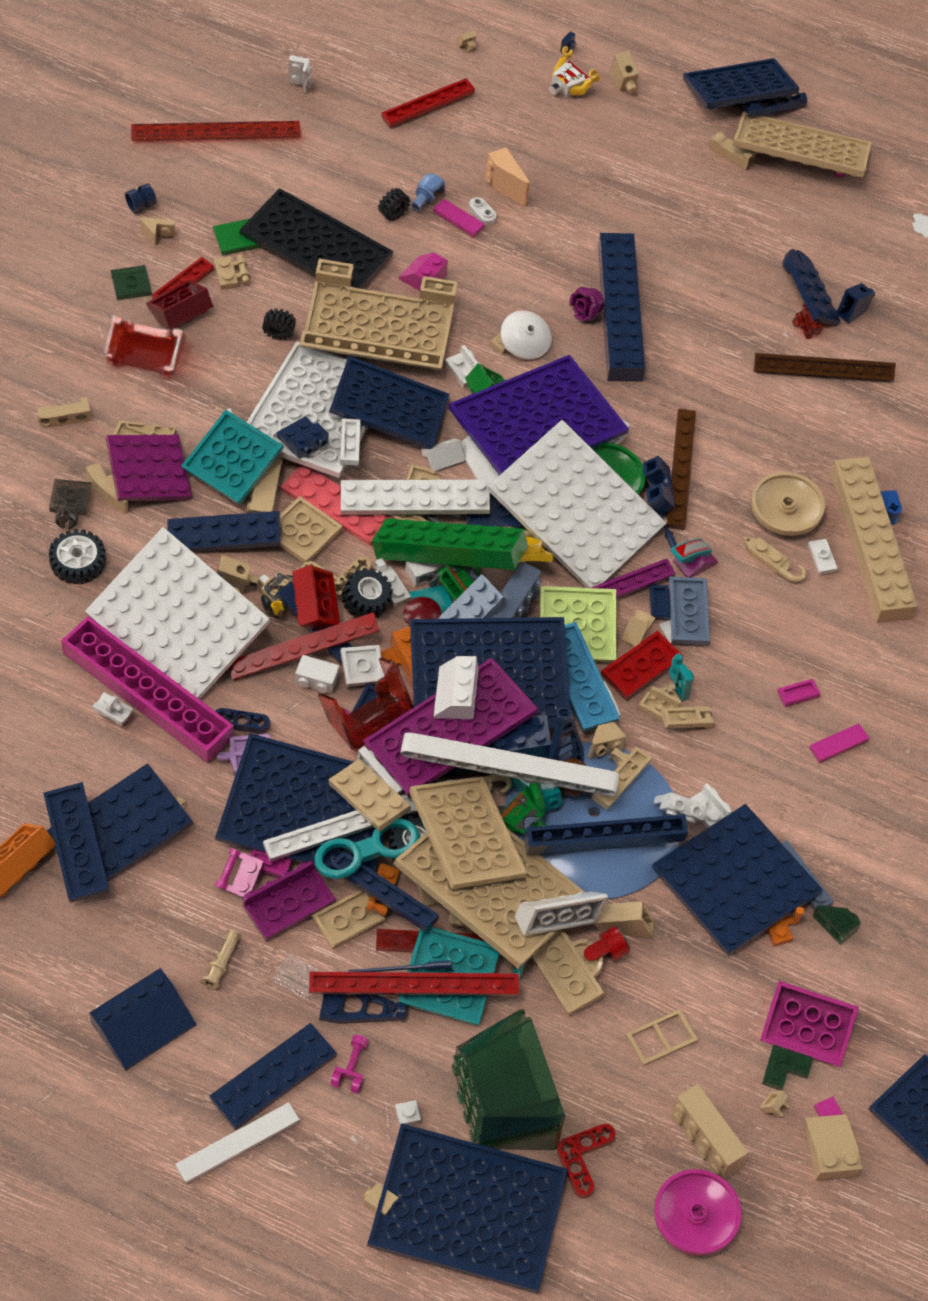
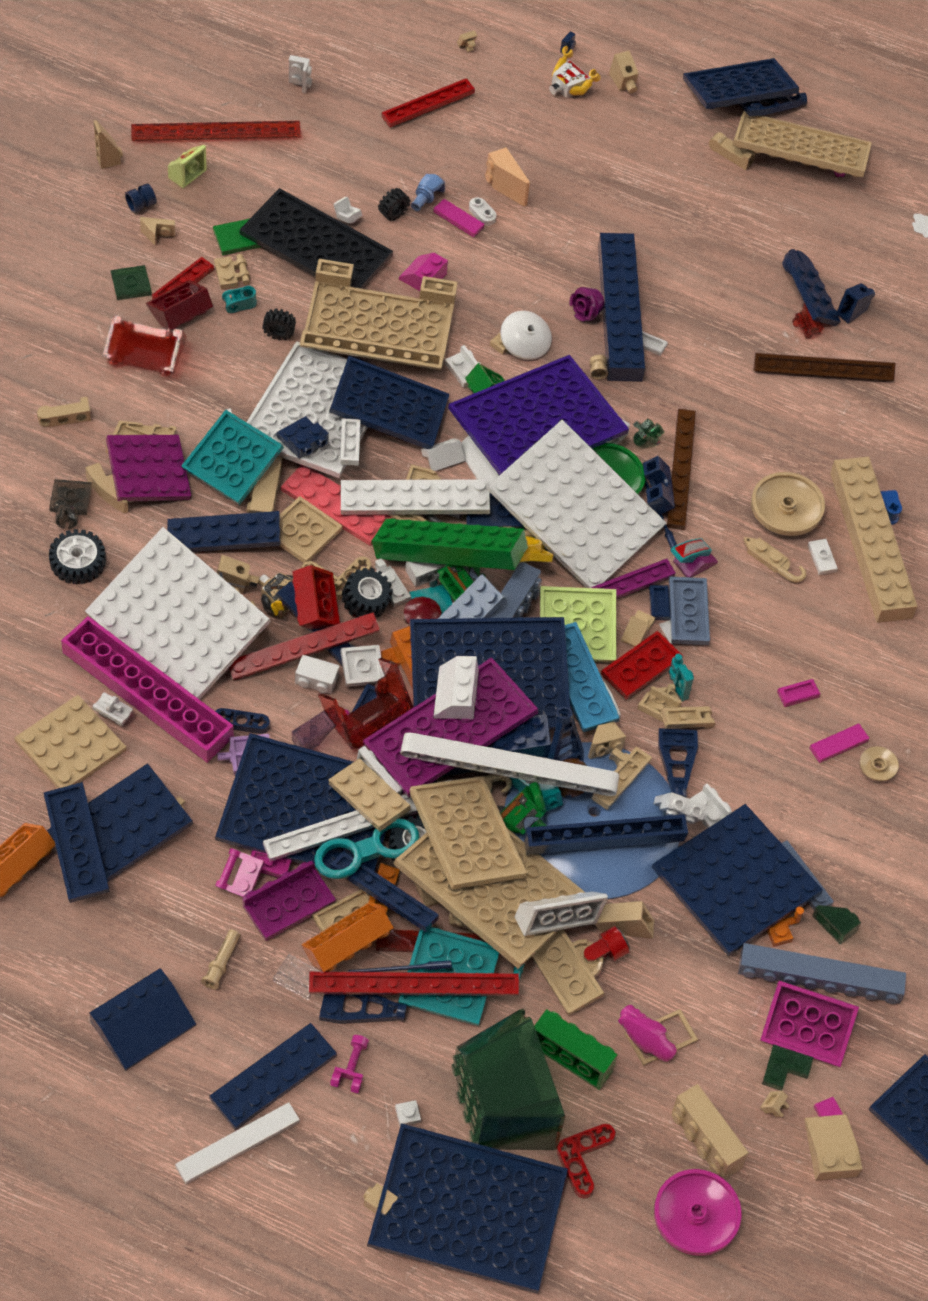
none -> tan plate [14,695,127,789]
none -> tan slope [93,120,123,169]
none -> yellowish green slope [168,145,207,188]
none -> teal piece [222,286,257,313]
none -> slope [292,711,335,750]
none -> orange brick [301,901,394,972]
none -> white bracket [333,197,363,223]
none -> green brick [529,1009,618,1091]
none -> tan wheel [589,355,608,380]
none -> dark pink animal [618,1005,677,1062]
none -> clear green hips [633,418,665,447]
none -> white tile [642,331,668,356]
none -> dark blue plate [658,728,698,798]
none -> sand blue brick [738,943,906,1004]
none -> tan dish [860,746,899,781]

